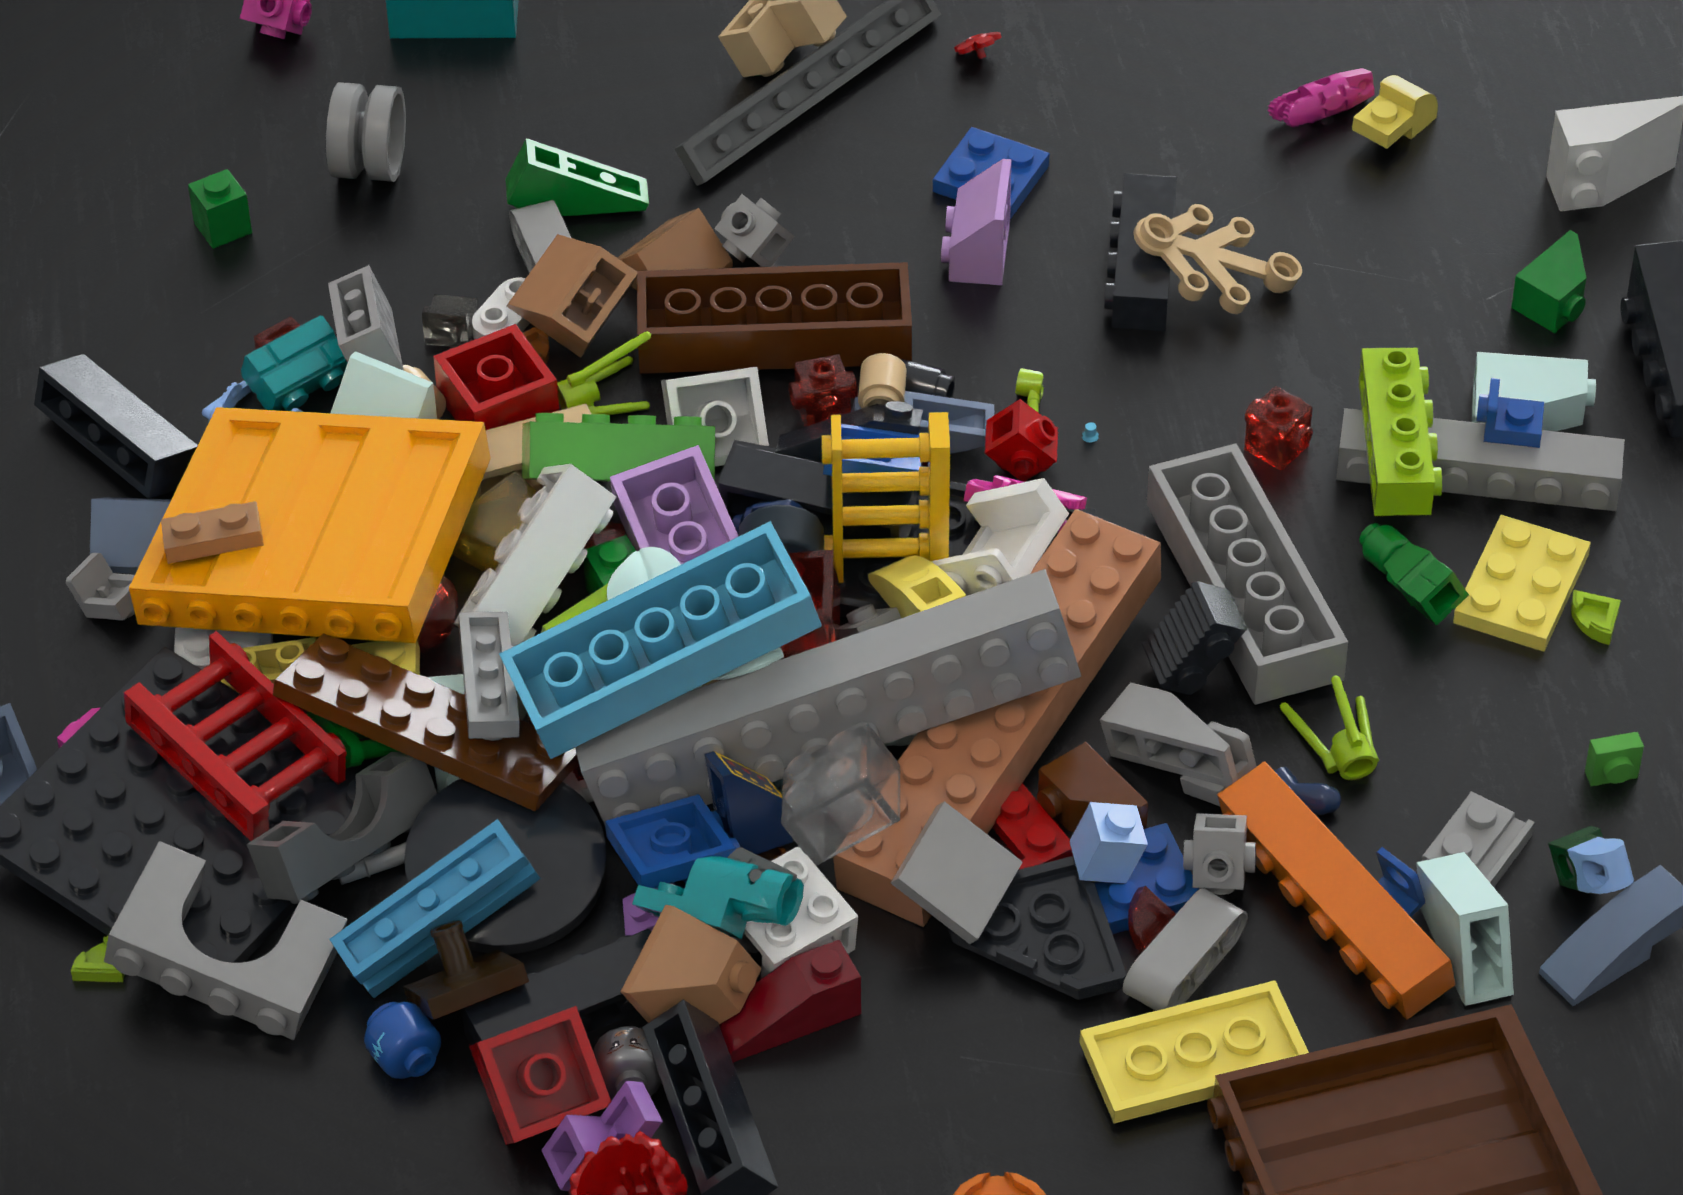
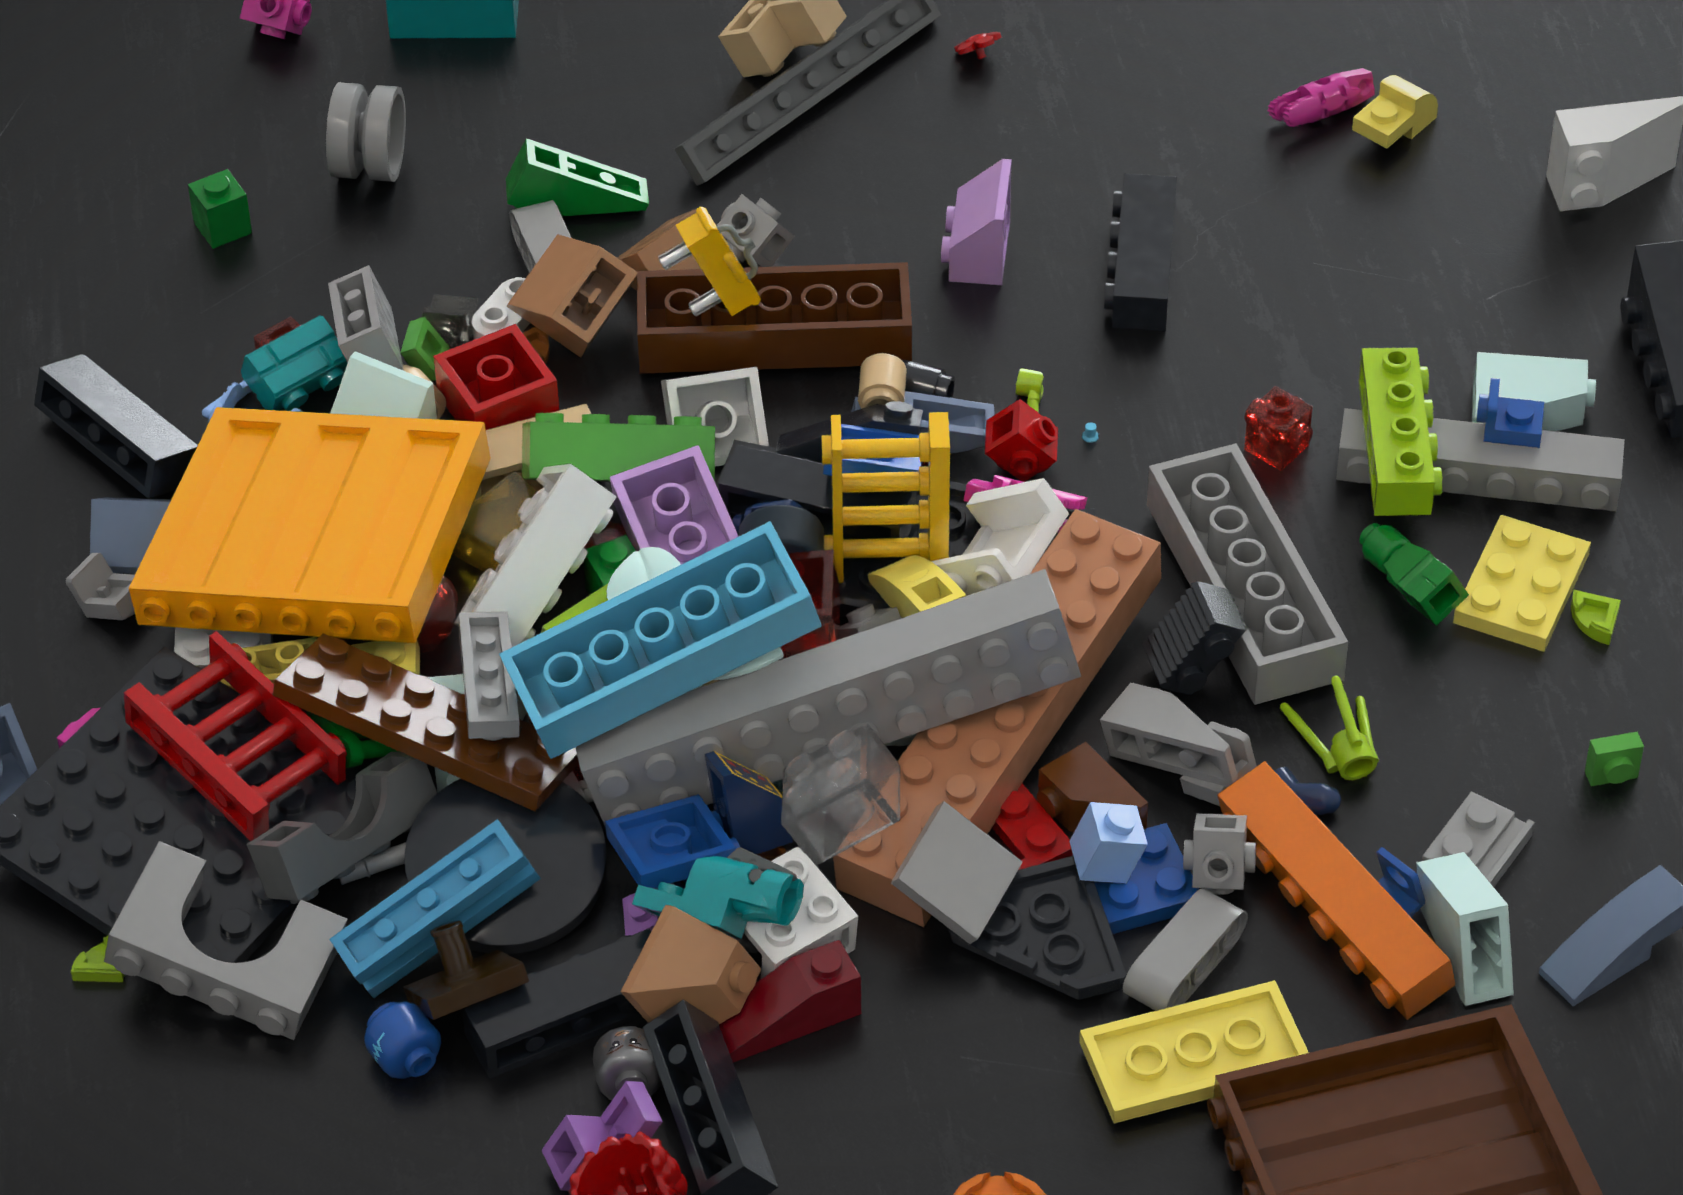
medium nougat plate [161,501,264,564] -> none
red brick [469,1006,611,1145] -> none
lime plant [557,331,651,415] -> none
clear red brick [788,354,858,427] -> none
blue plate [933,127,1050,219] -> none
clear red tile [1128,886,1176,953] -> none
tan plant [1133,204,1302,314] -> none
green slope [1511,230,1587,333] -> none
light blue leg [1548,826,1634,894] -> none
none -> bright green plate [400,317,449,381]
none -> yellow piece [658,207,761,316]

